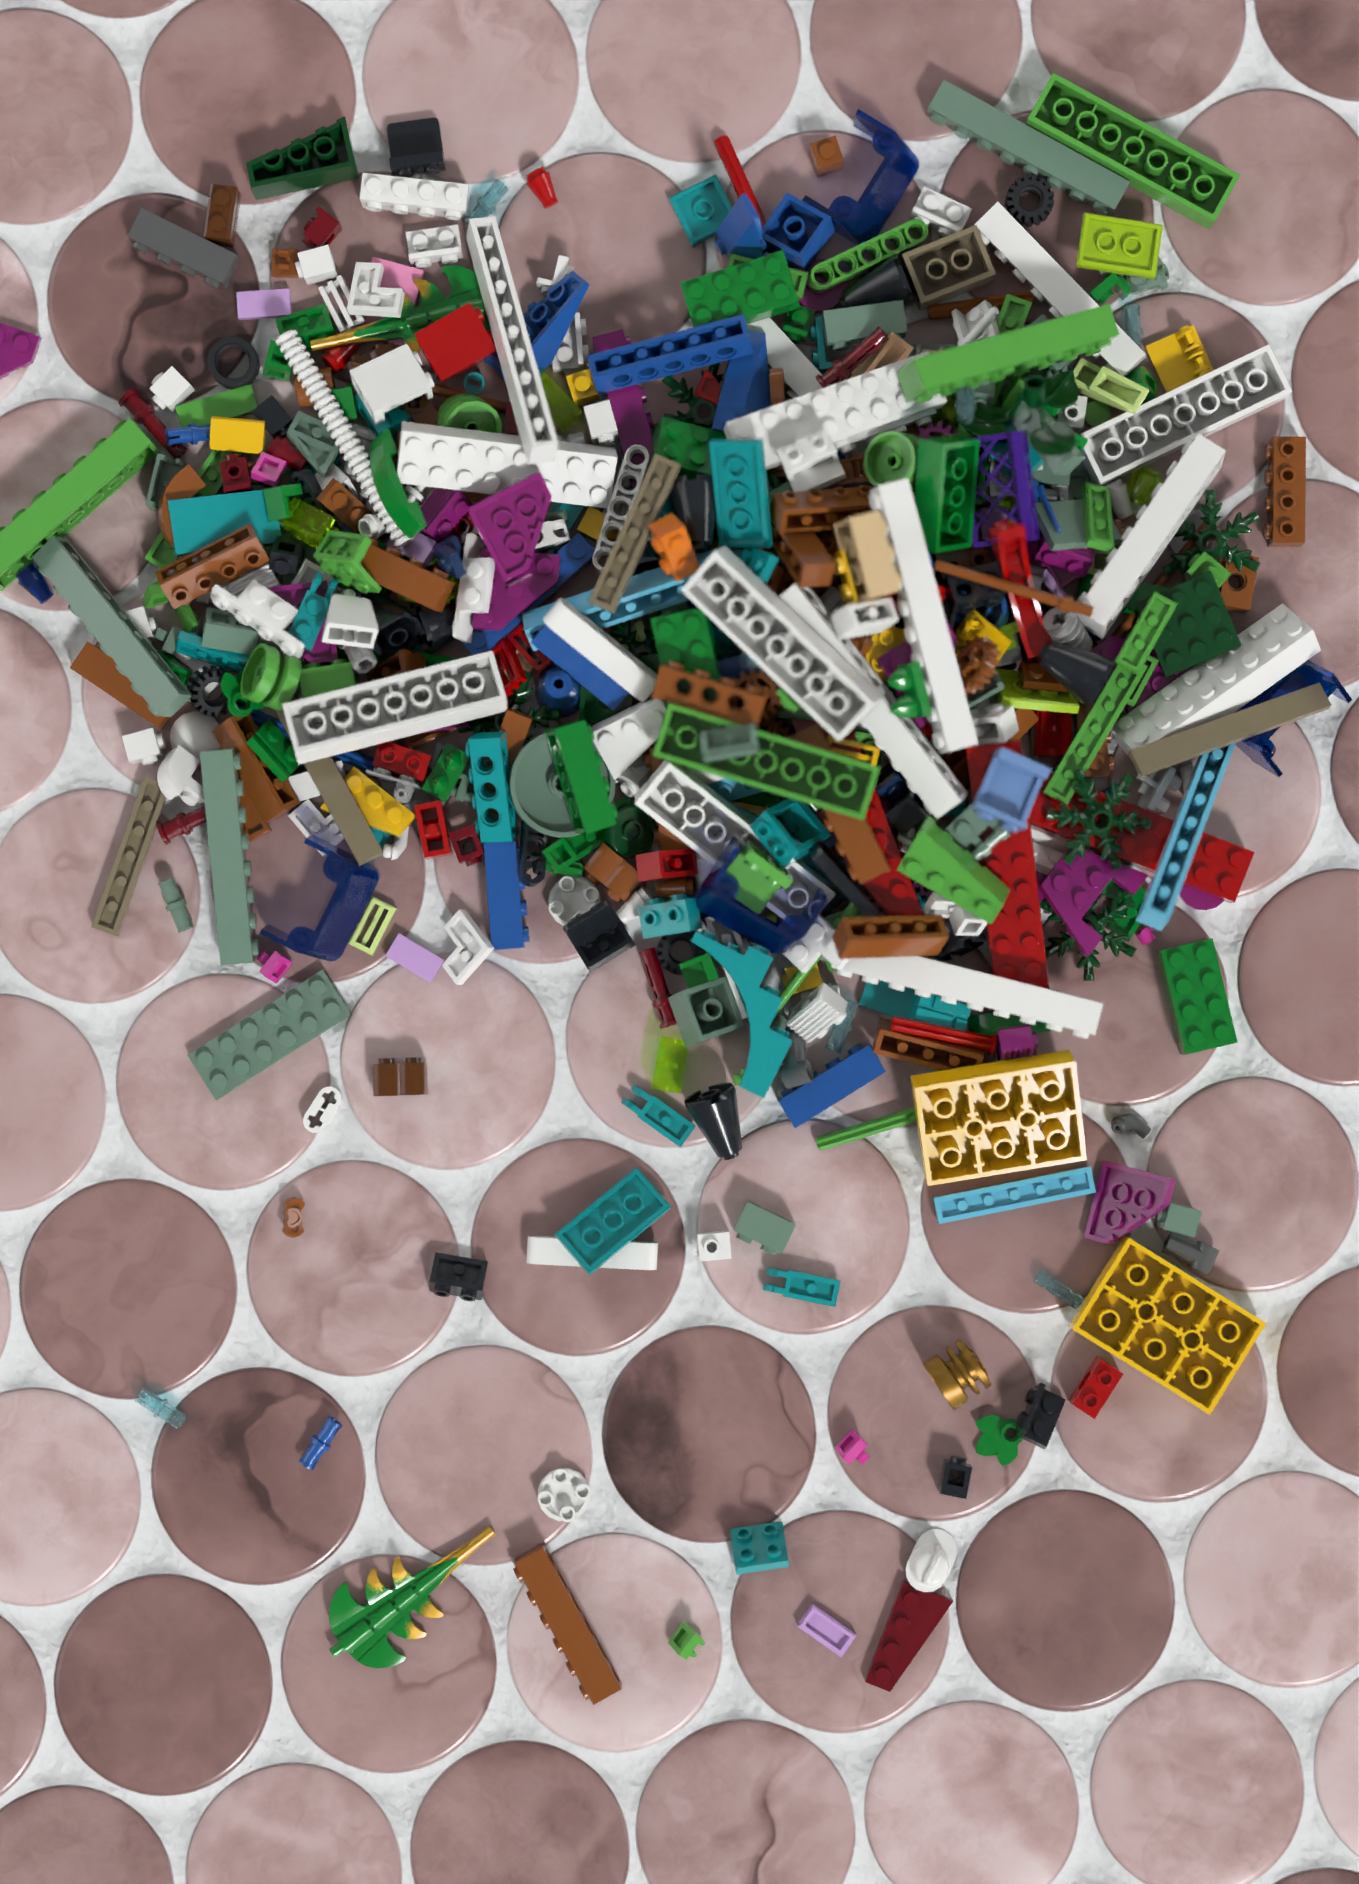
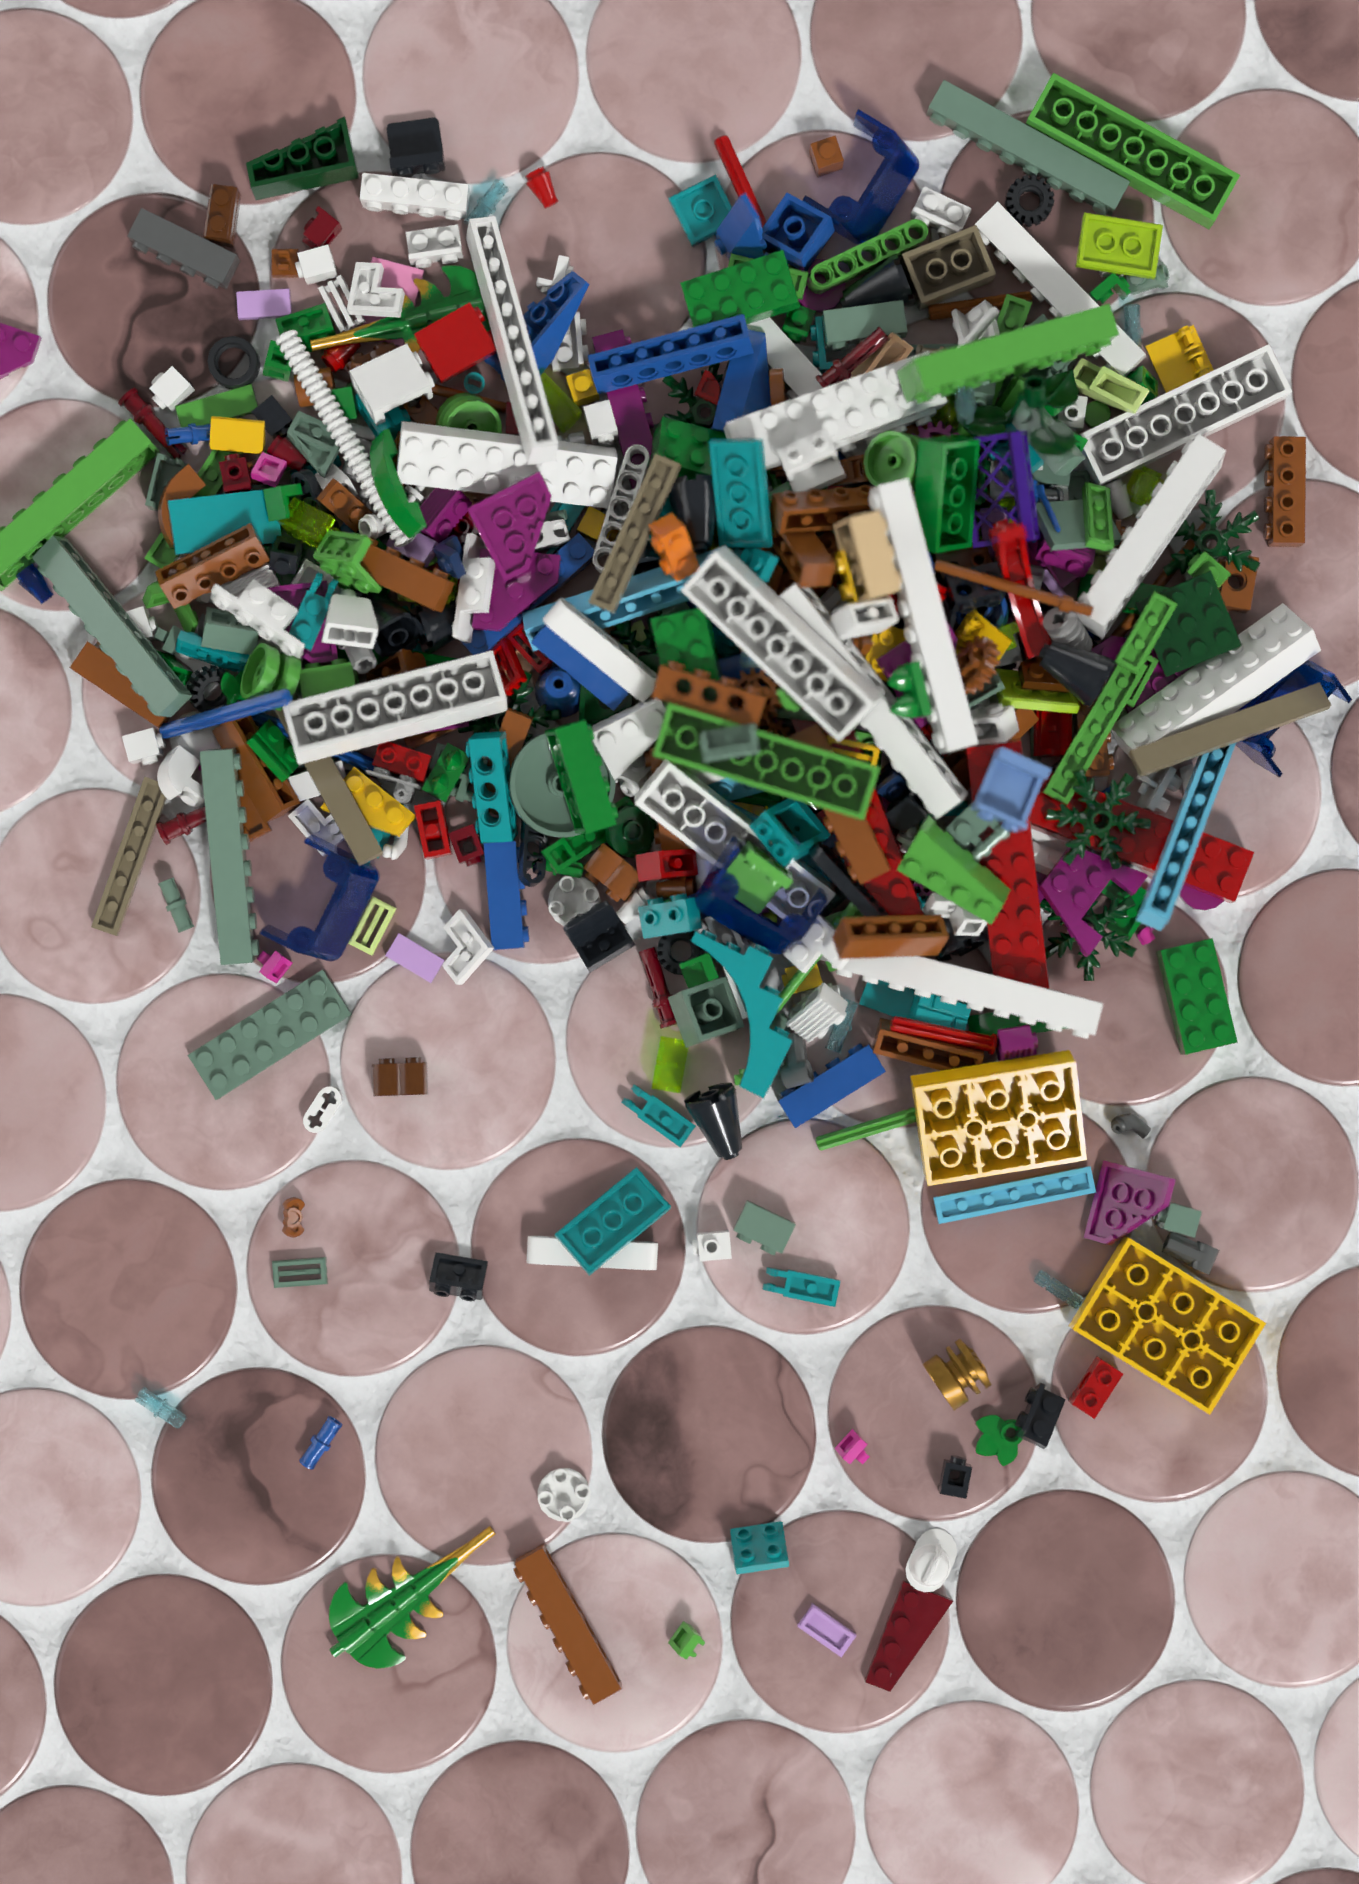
none -> blue axle [159,689,292,739]
none -> sand green tile [272,1257,328,1288]

